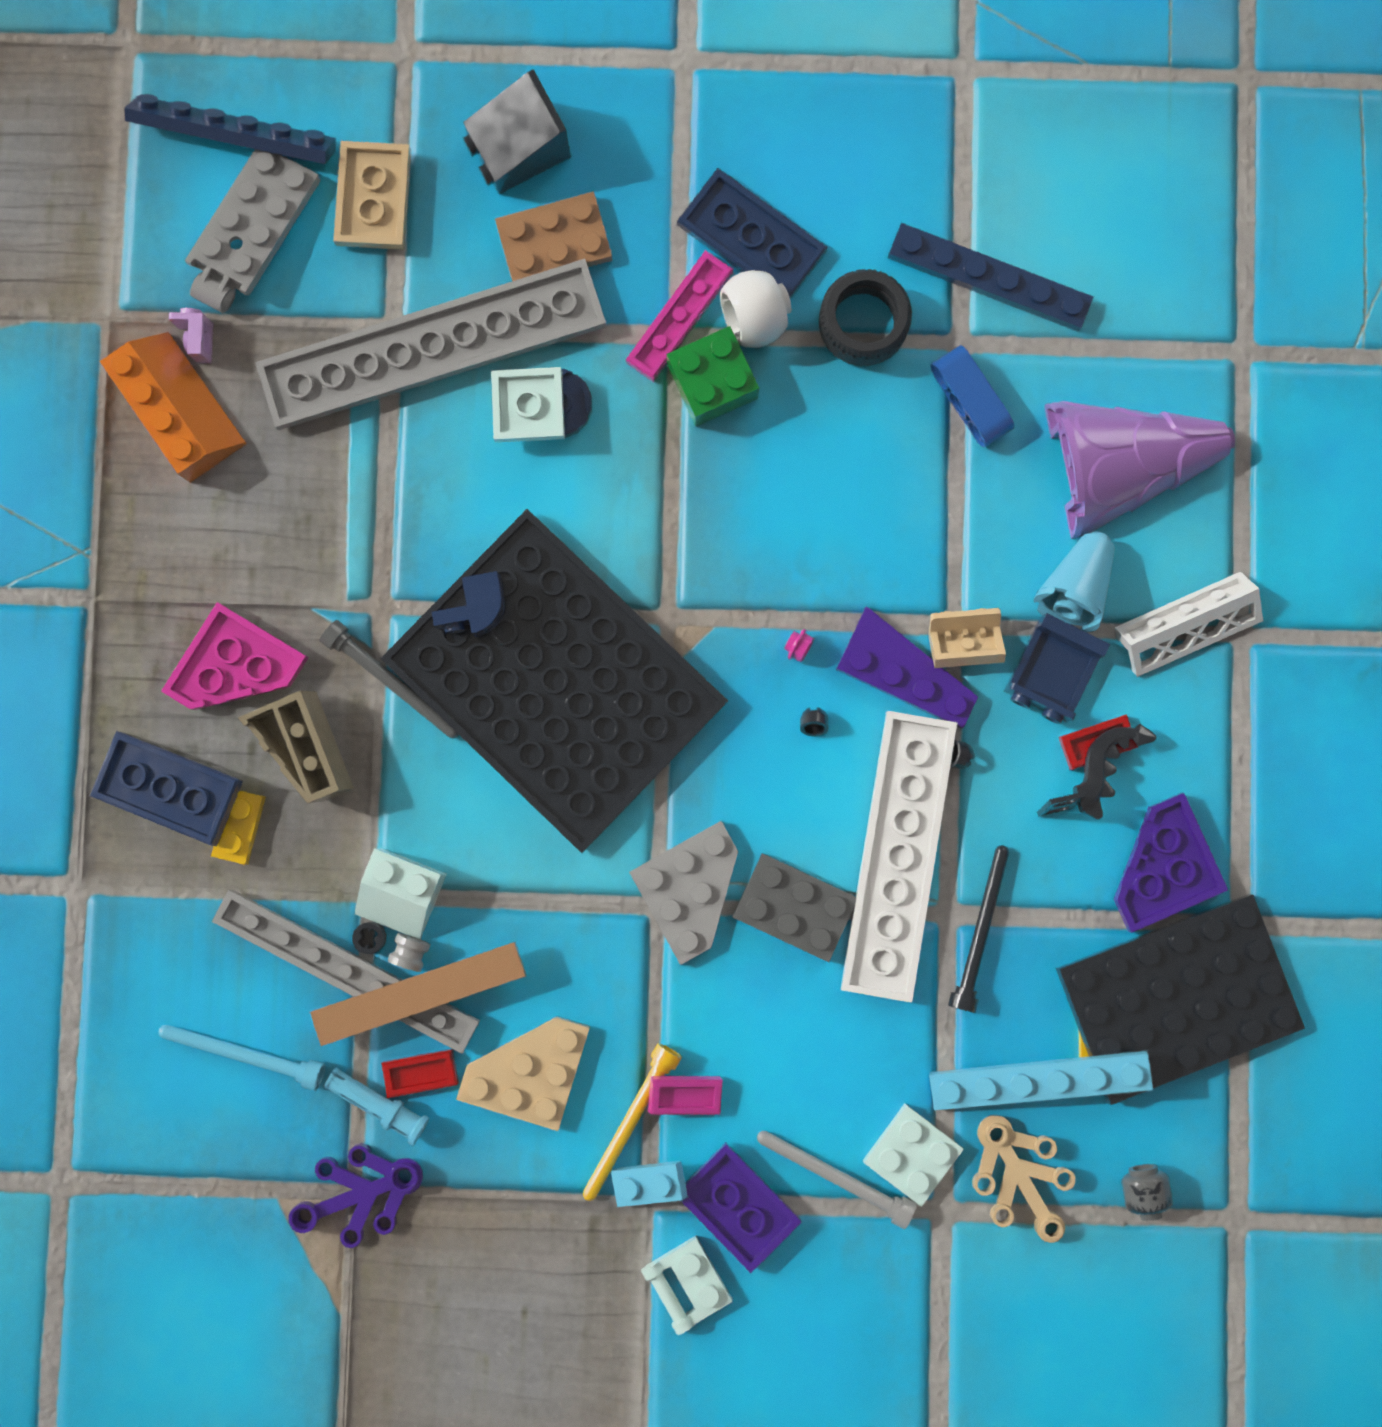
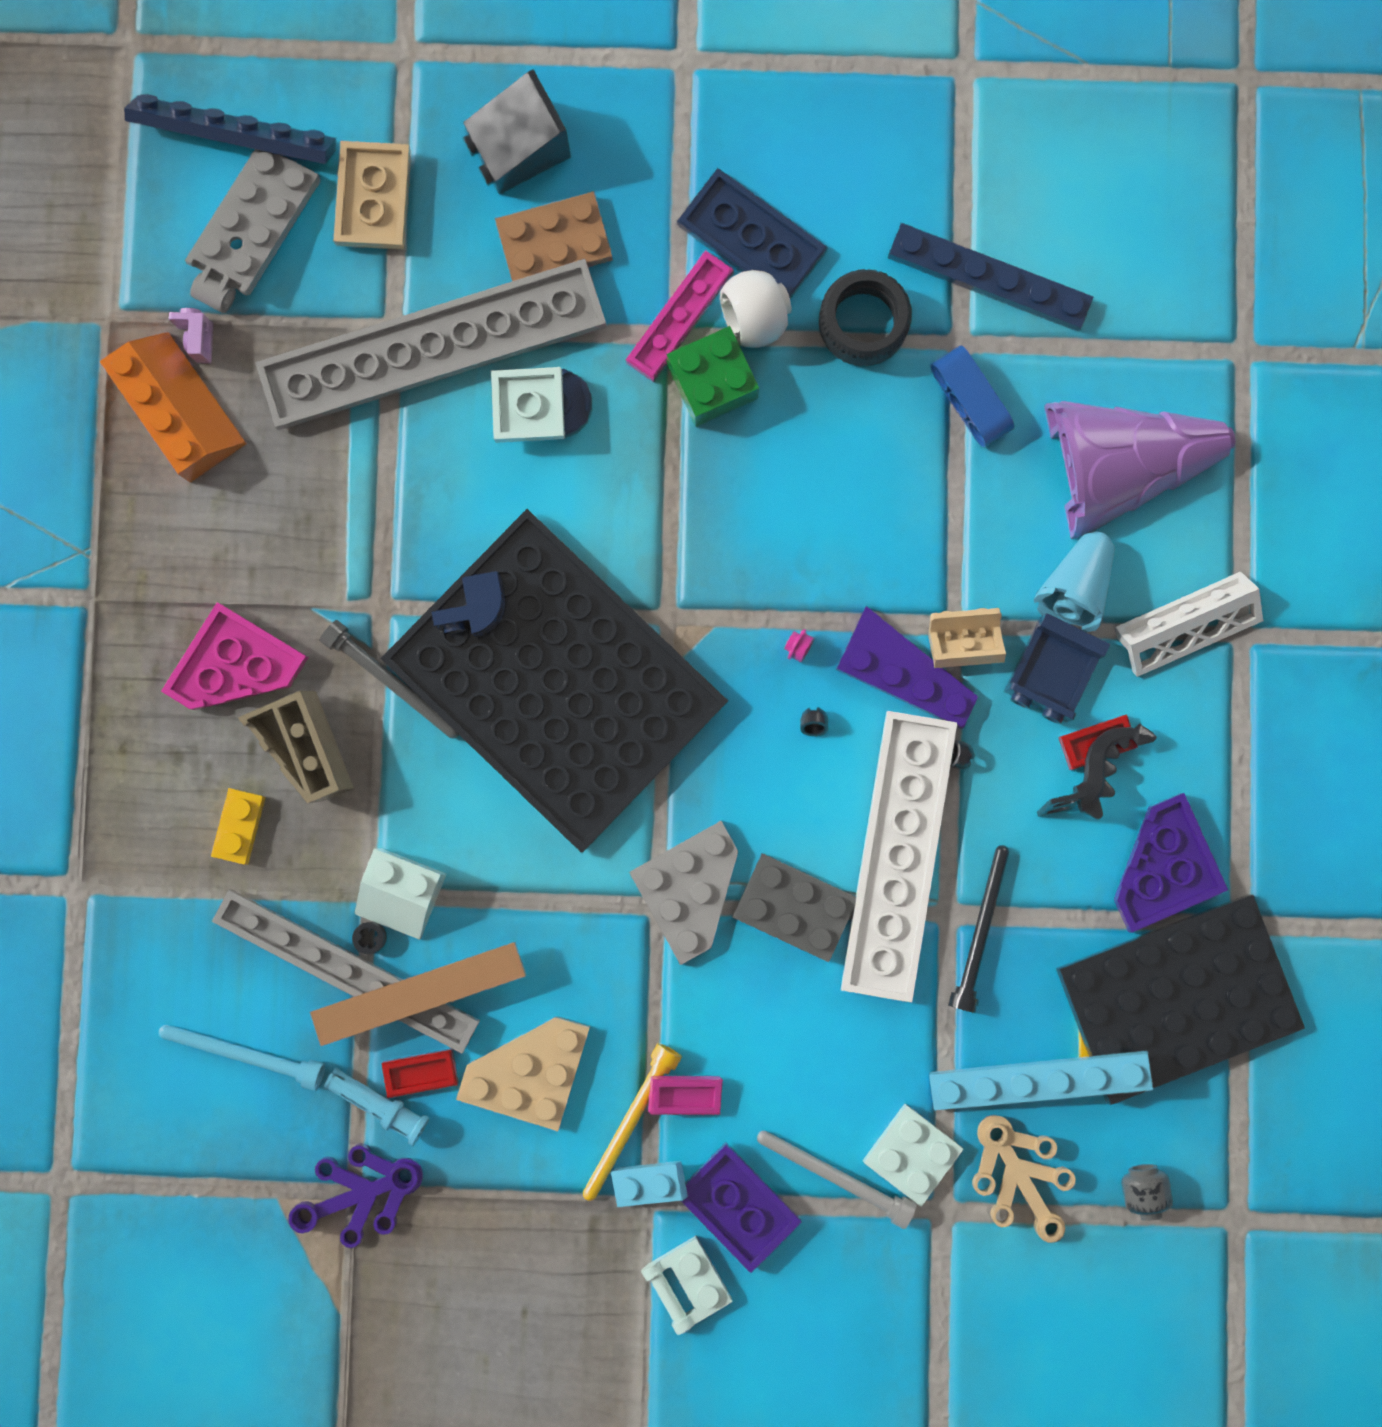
dark blue tile [90,731,243,847] -> none
light grey wheel [387,933,431,972] -> none

